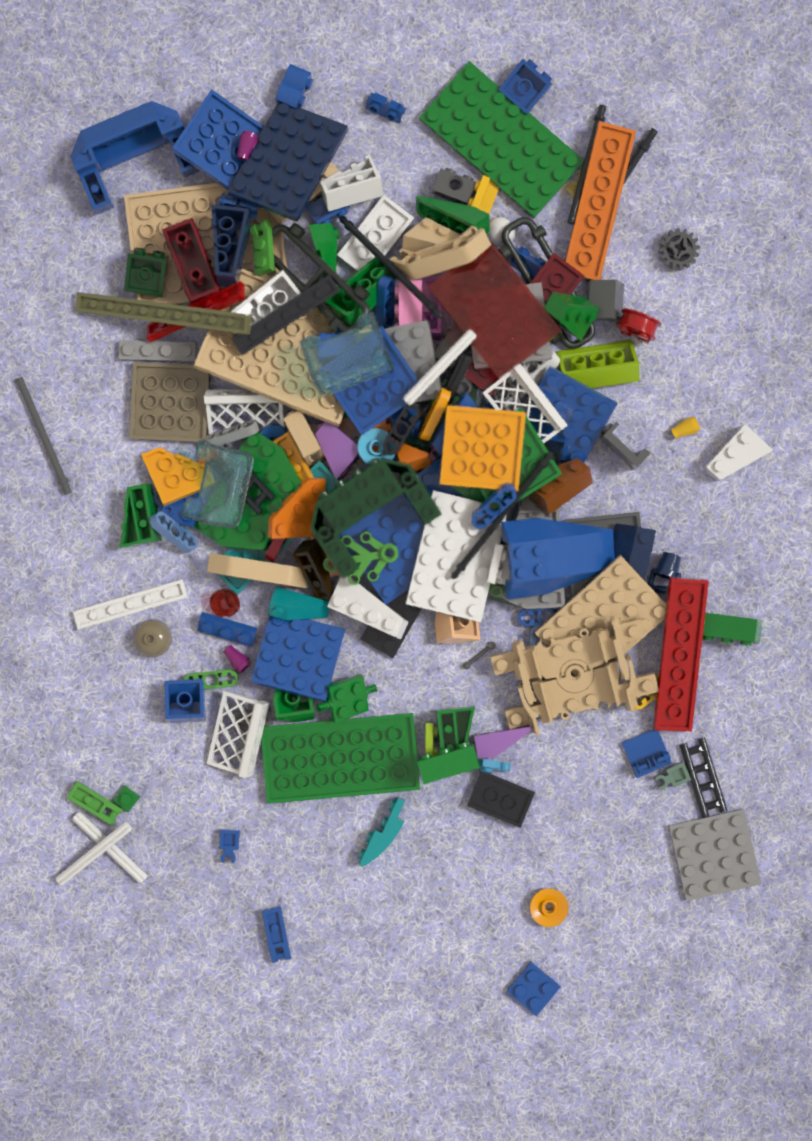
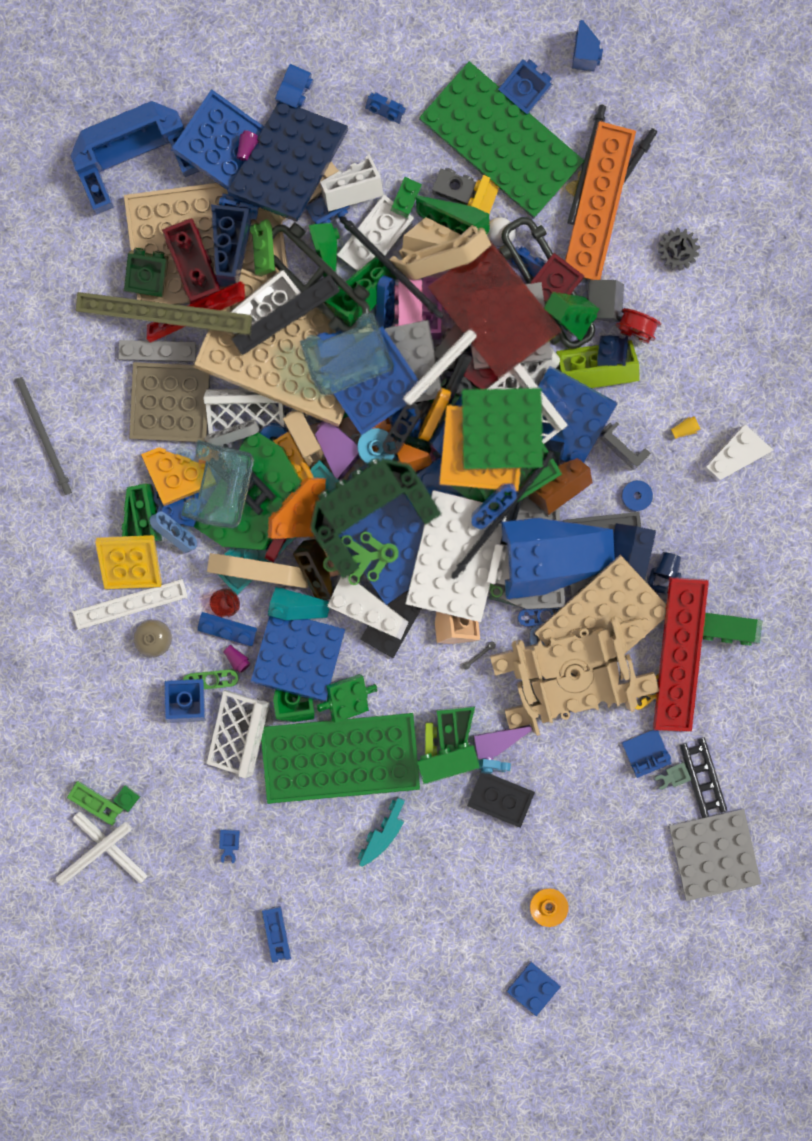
none -> yellow plate [95,535,162,589]
none -> green plate [390,177,422,218]
none -> green plate [462,388,543,469]
none -> blue slope [572,20,603,71]
none -> dark blue plate [597,335,628,366]
none -> blue piece [622,480,653,511]

